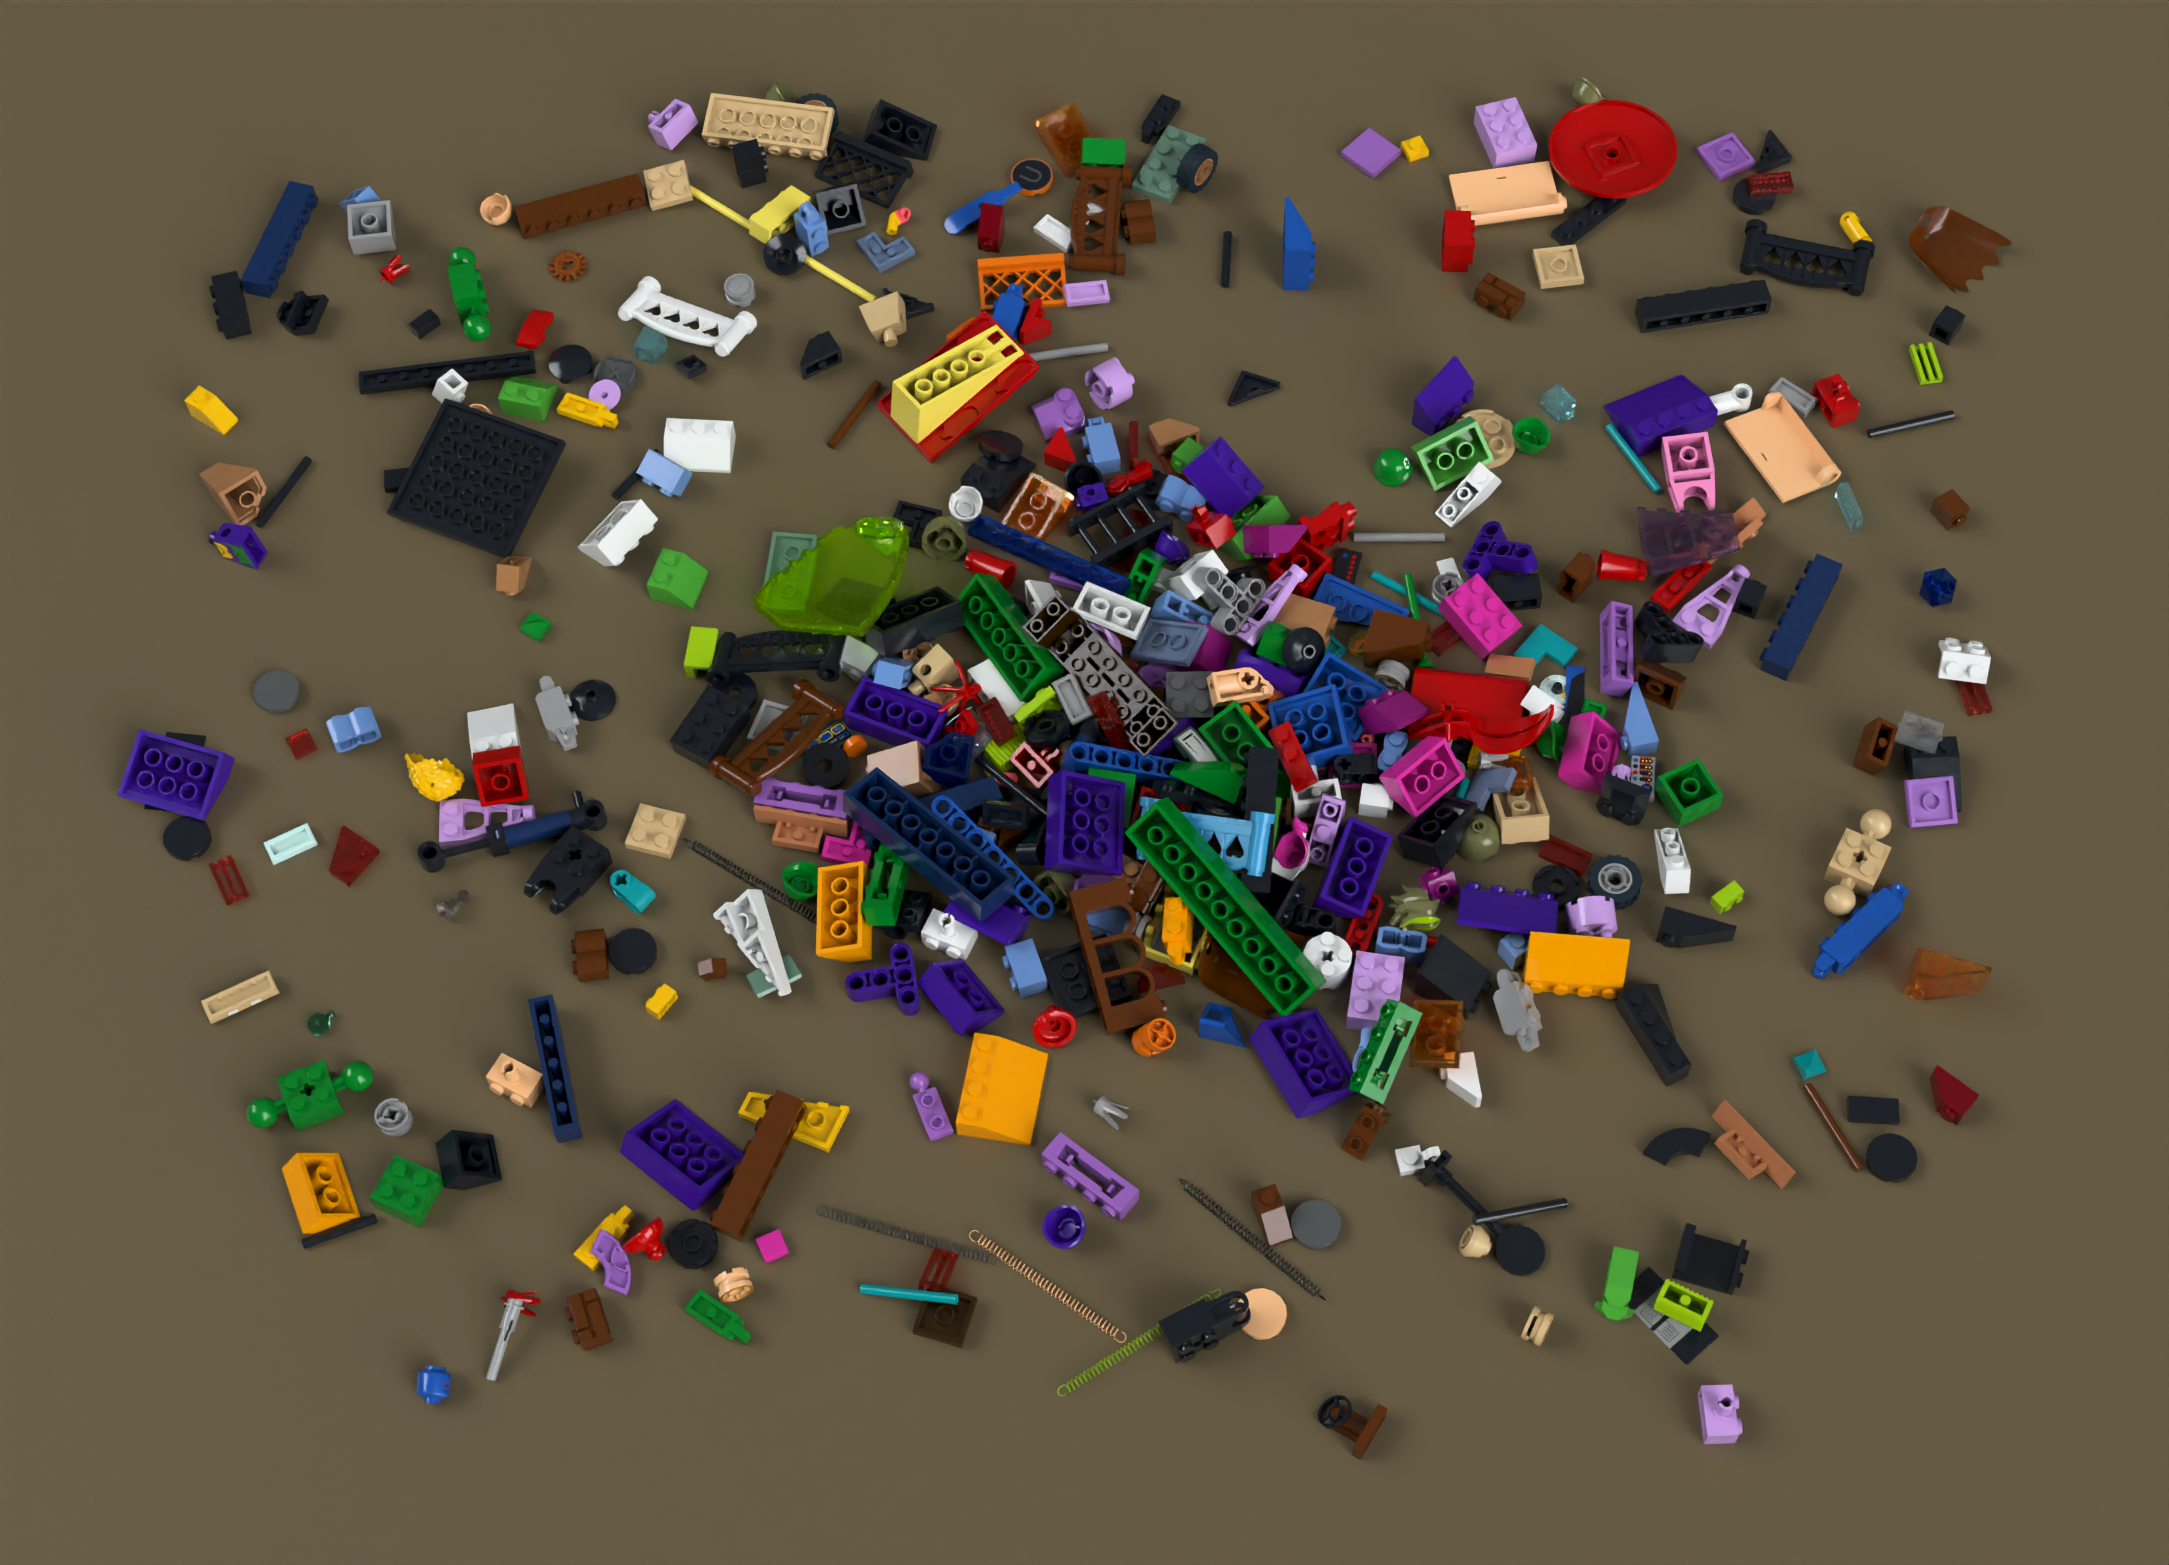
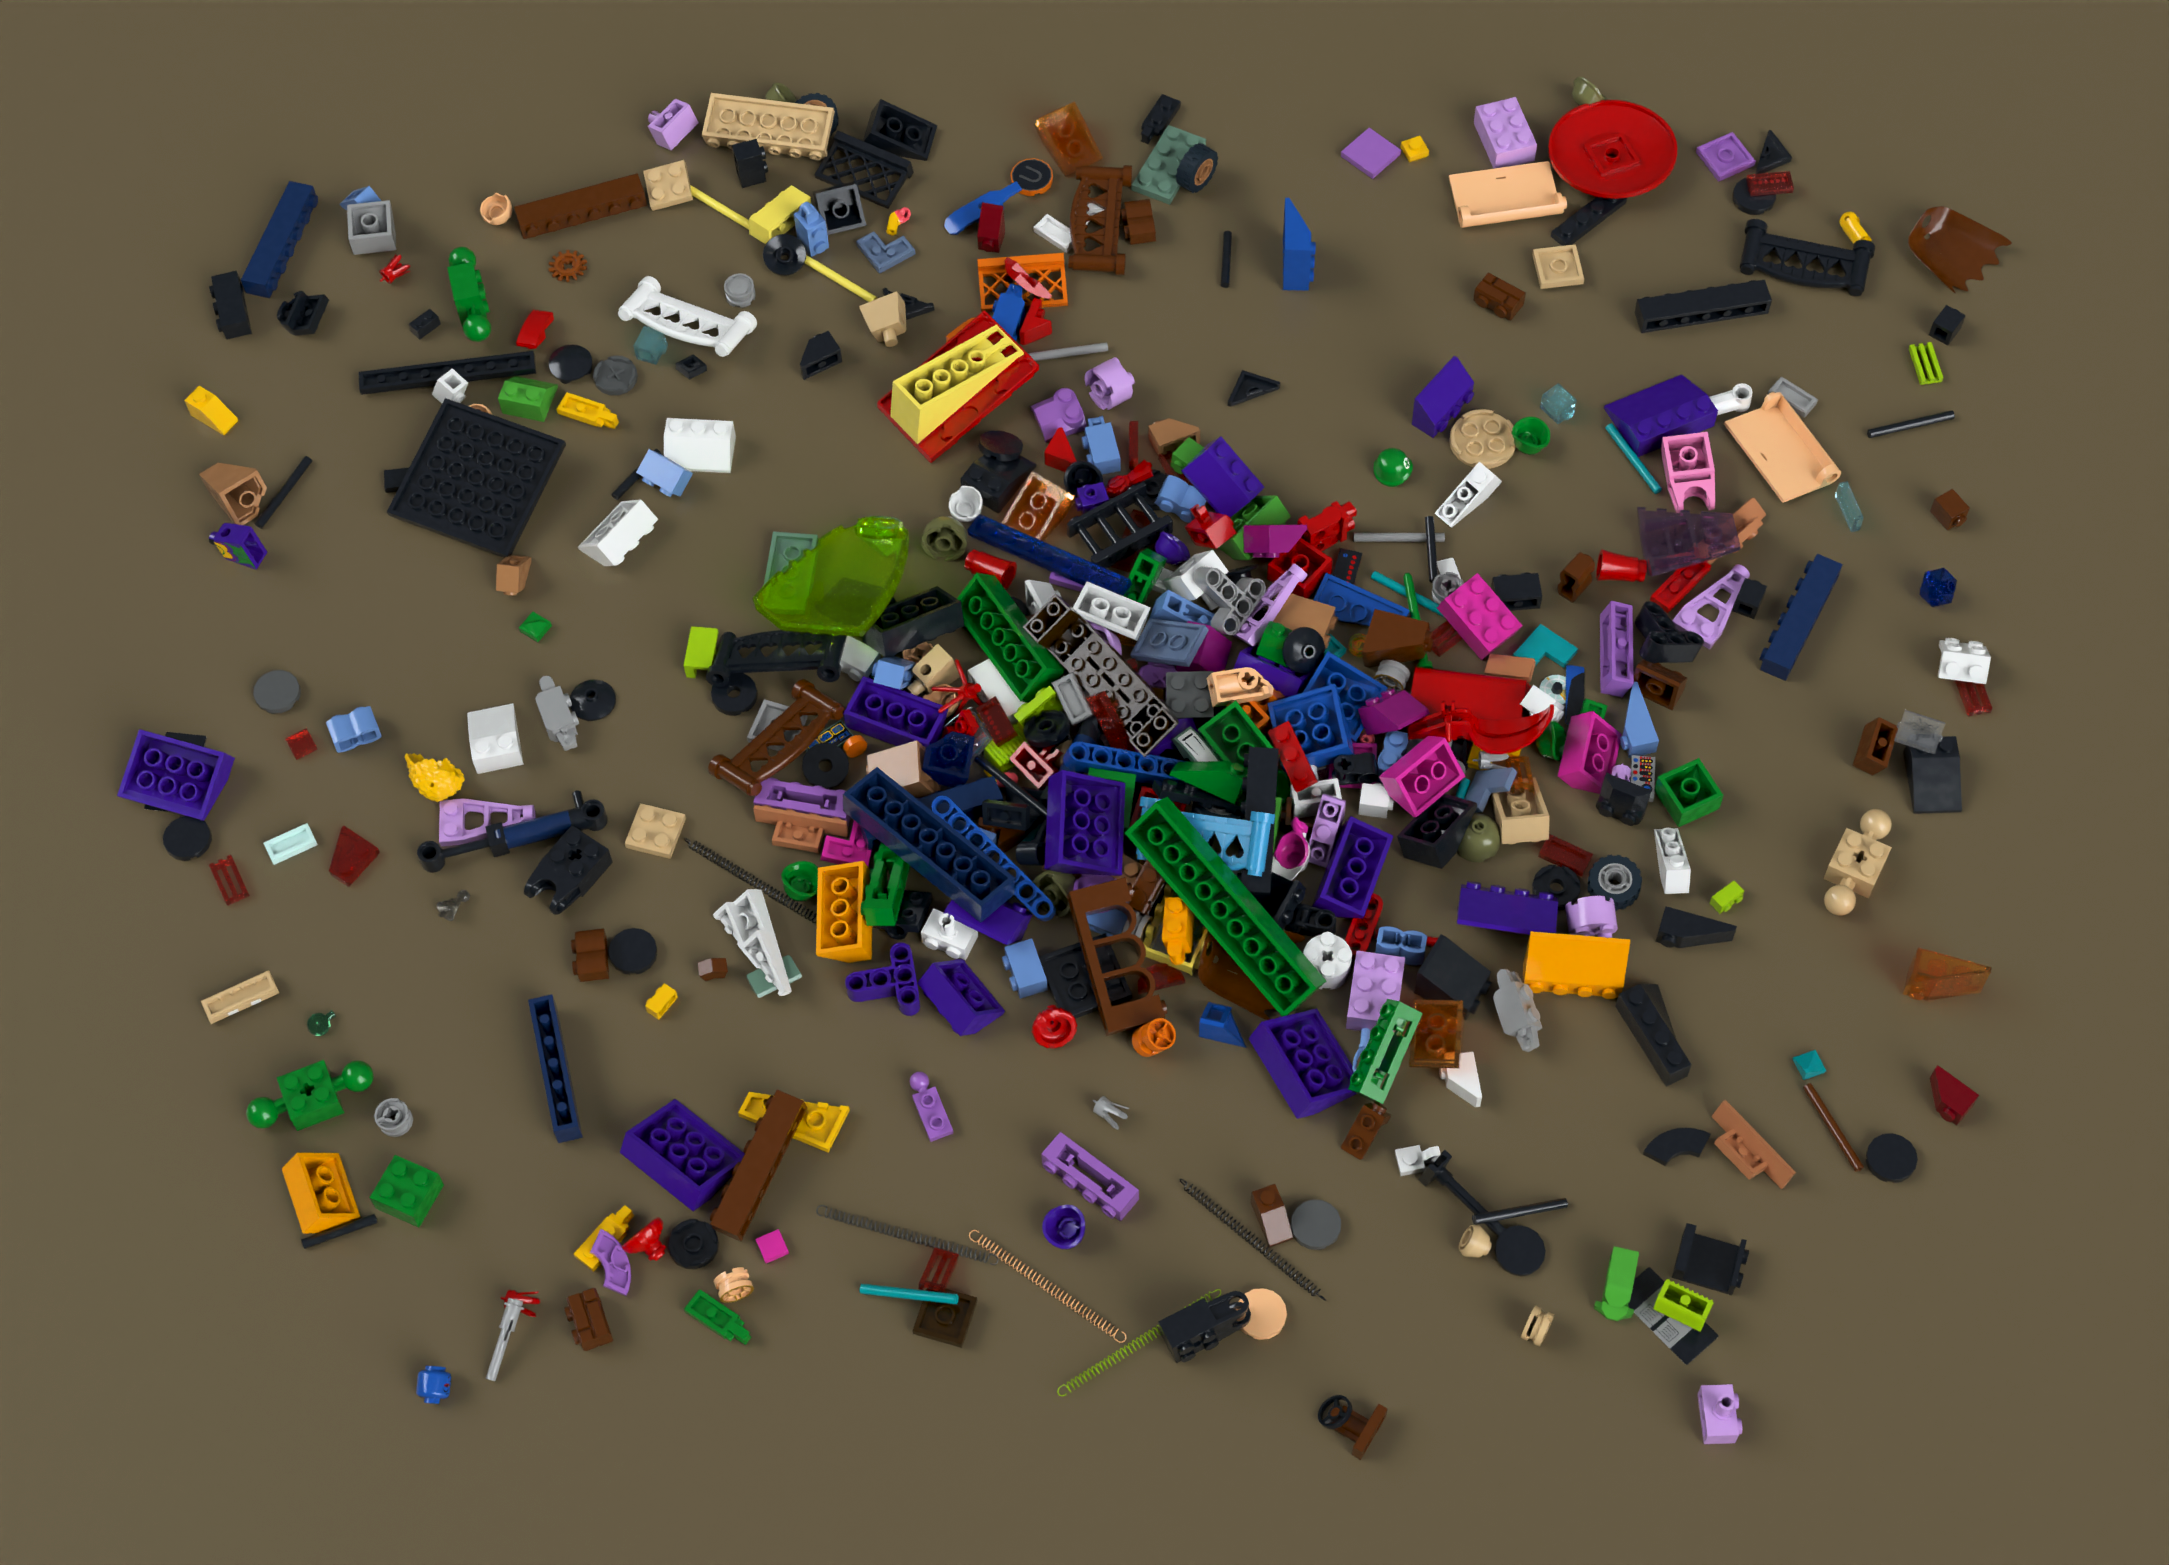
black slope [435,1130,502,1190] -> none
red brick [472,745,529,807] -> none
light nougat brick [486,1053,545,1108] -> none
lavender piece [589,379,621,409] -> none
teal piece [610,870,656,914] -> none
bright green slope [647,548,709,610] -> none
black brick [670,685,751,770] -> none
reddish brown piece [827,380,882,449] -> none
black tile [892,500,942,550] -> none
light orange slope [956,1033,1048,1146] -> none
lavender tile [1063,280,1110,307] -> none
green brick [1080,138,1125,168] -> none
olive hair [1388,885,1441,932] -> none
bright green slope [1410,416,1494,491] -> none
magenta brick [1419,866,1460,904] -> none
red brick [1441,210,1475,272] -> none
dark purple beam [1462,521,1538,582] -> none
light blue slope [1497,932,1530,970] -> none
red brick [1811,374,1860,428] -> none
blue hinge [1811,882,1909,979] -> none
black tile [1847,1096,1900,1125] -> none
medium lavender tile [1904,776,1958,828] -> none
none -> brick [1004,257,1052,299]
none -> black piece [1425,516,1438,583]

